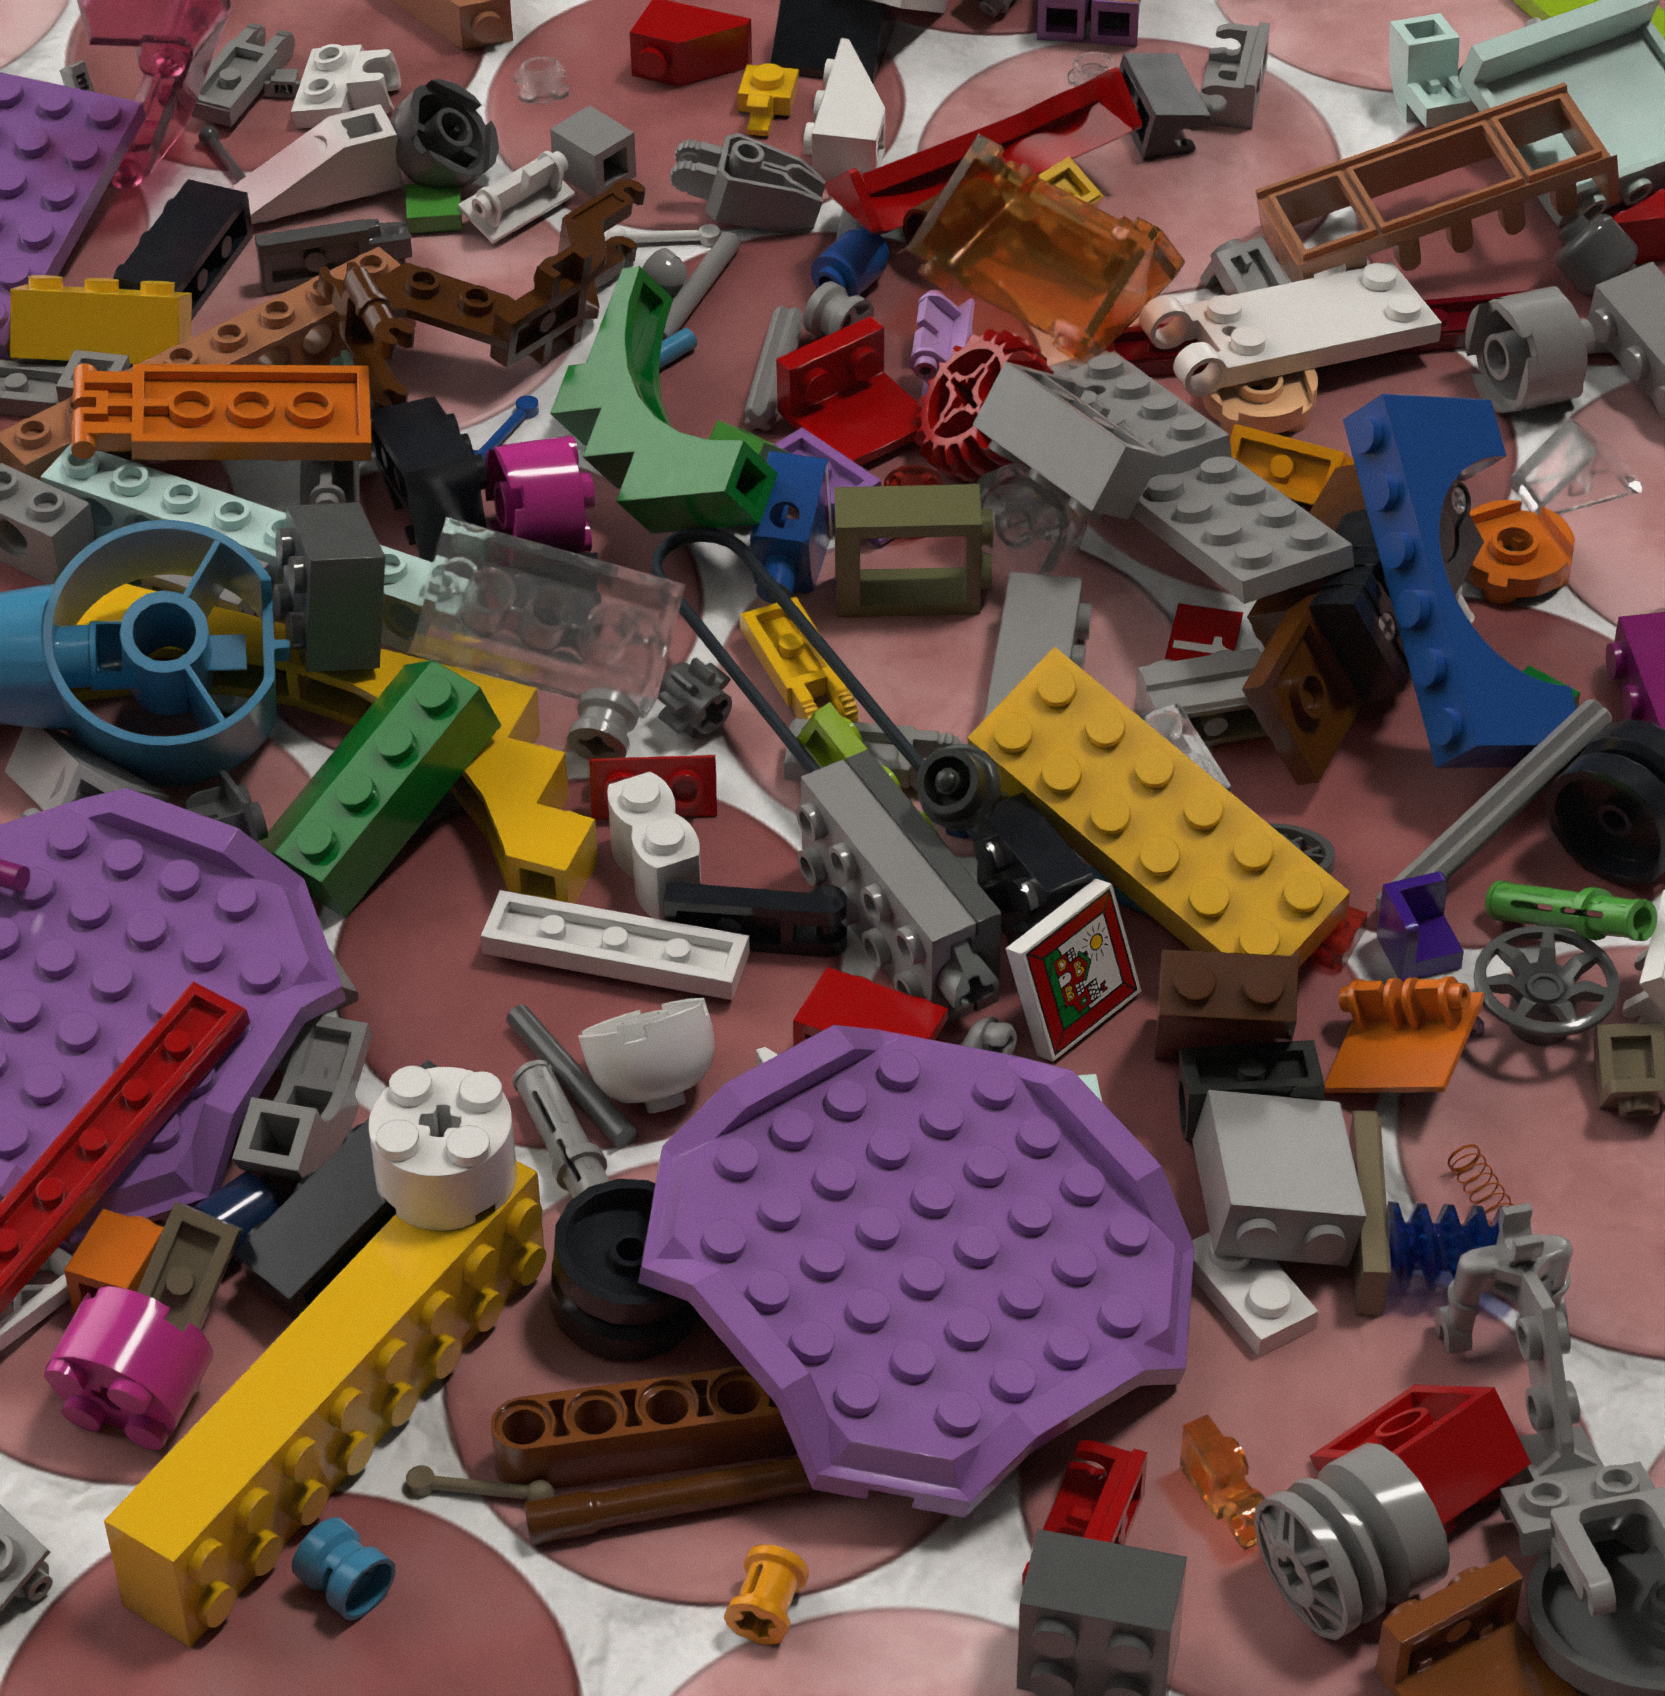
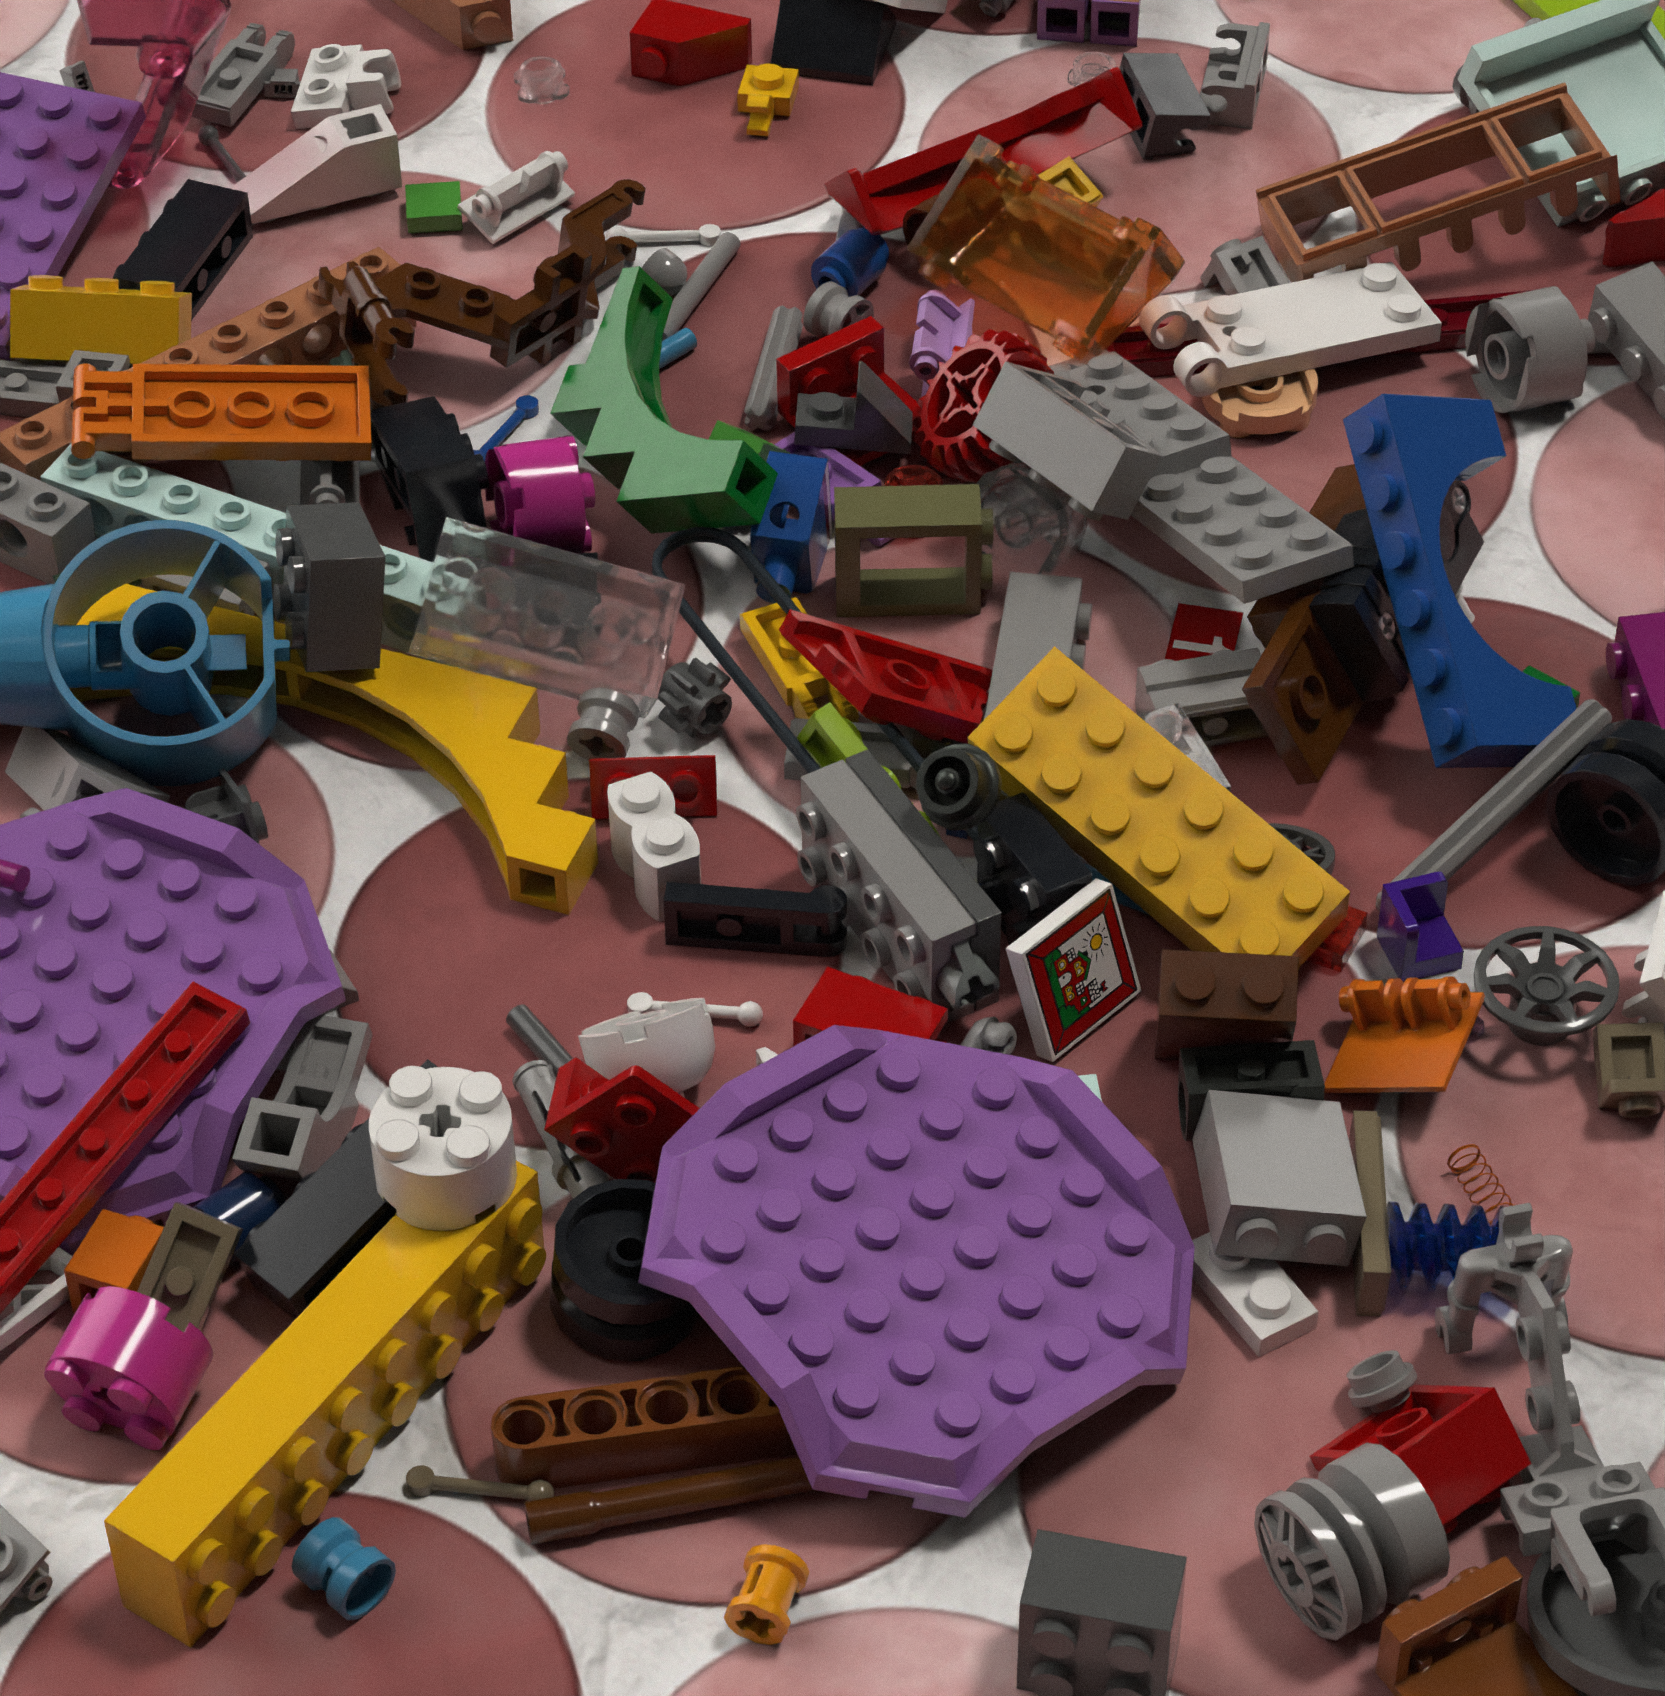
dark grey hinge [255,219,412,294] -> none
green slope [259,660,501,918] -> none
dark grey cylinder [391,79,499,189] -> none
white plate [481,890,750,1000] -> none
light grey brick [550,105,637,198] -> none
light grey hinge [670,133,826,233] -> none
white slope [803,38,885,179] -> none
red hinge [1022,1440,1148,1585] -> none
clear orange plate [1180,1414,1265,1550] -> none
light orange hinge [1230,424,1354,506] -> none
light aqua brick [1389,13,1477,128] -> none
orange plate [1465,500,1575,605] -> none
bright green pin [1485,880,1657,941] -> none
clear slope [1510,417,1642,515] -> none
dark grey head [1554,214,1638,296] -> none
none -> red bracket [544,1057,700,1183]
none -> white hinge [627,992,763,1027]
none -> red wing [779,609,993,744]
none -> dark grey slope [794,361,913,454]
none -> light grey plate [1347,1350,1417,1413]

